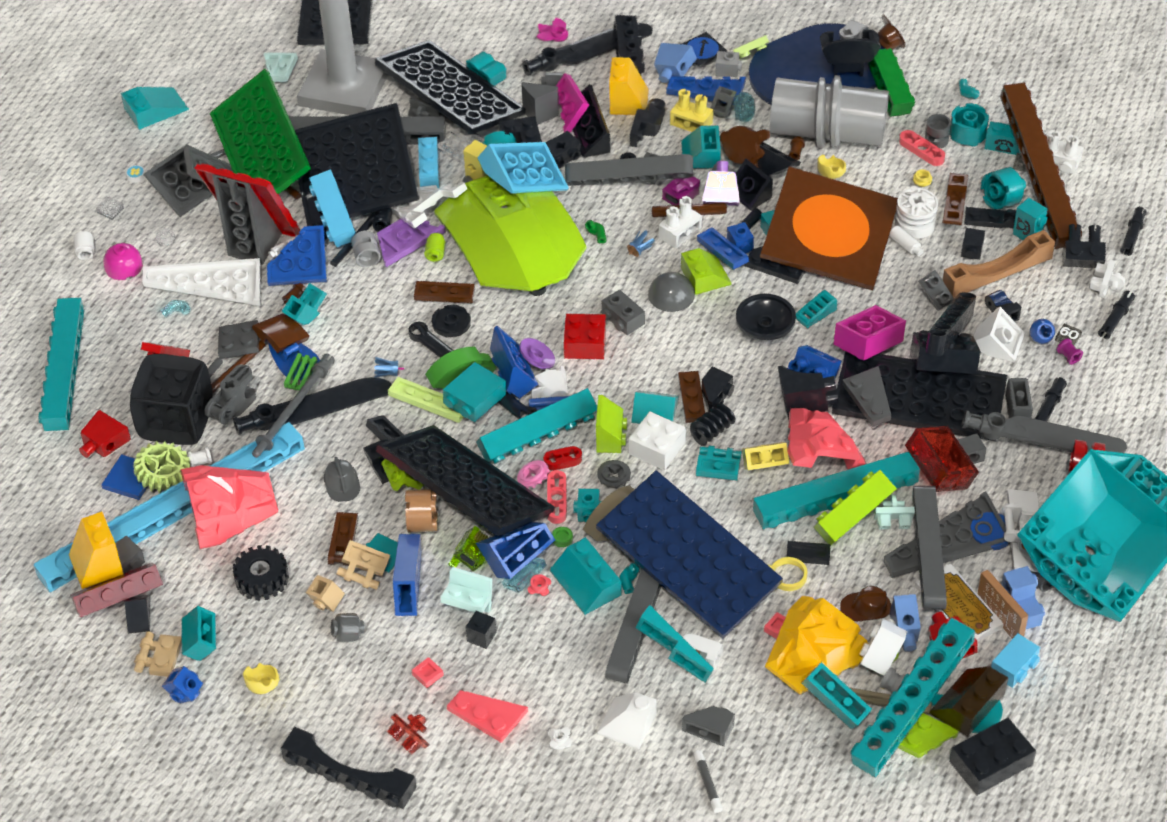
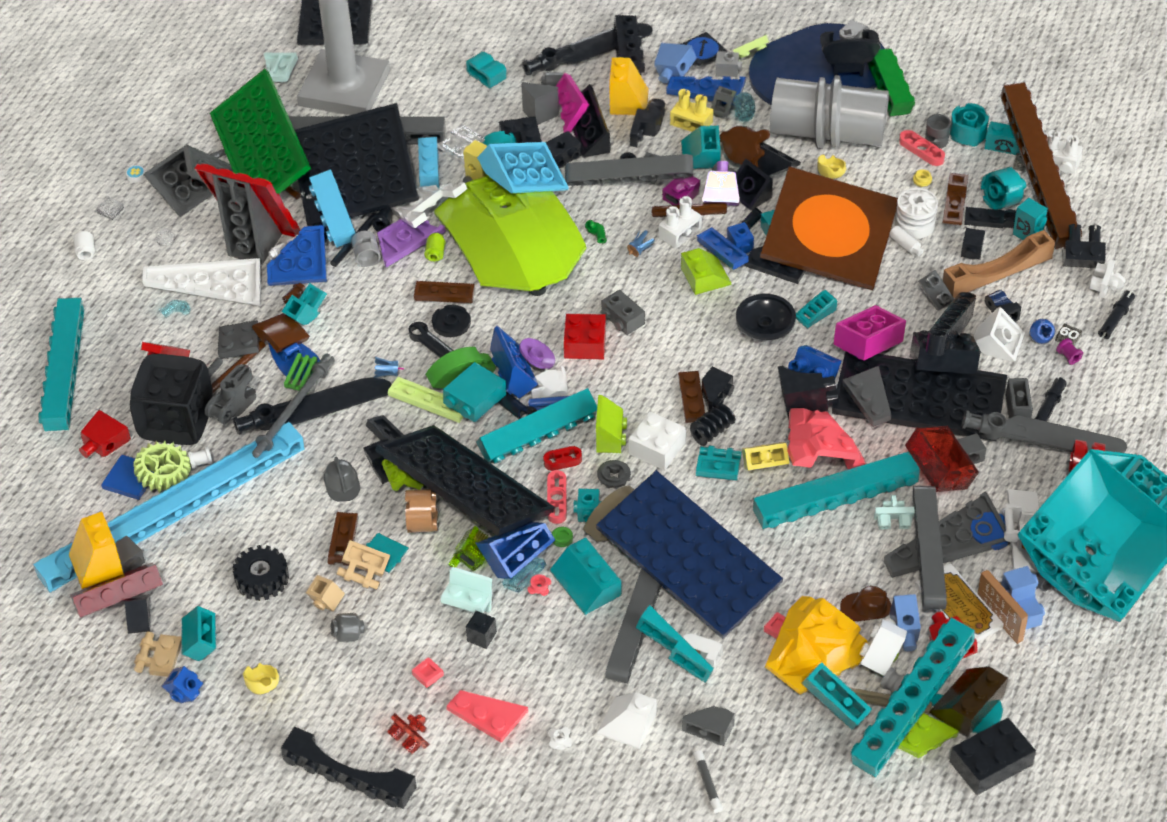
dark pink cylinder [103,243,143,280] -> none
teal slope [121,87,189,130] -> none
coral wedge [181,465,278,549] -> none
black plate [375,40,526,135] -> none
slope [393,534,422,616] -> none
dark grey hips [408,97,442,117] -> none
bright pink gear [517,460,550,488] -> none
dark pink plate [537,18,568,41] -> none
teal arm [619,563,640,594] -> none
teal slope [631,390,679,424] -> none
dark grey piece [648,272,695,312] -> none
light yellow piece [767,557,807,591] -> none
black tile [786,541,831,565] -> none
reddish brown pin [788,136,805,160] -> none
lime brick [814,470,897,545] -> none
reddish brown piece [878,14,906,50] -> none
teal arm [958,79,980,99] -> none
medium azure brick [991,633,1040,688] -> none
black pin [1120,207,1147,256] -> none

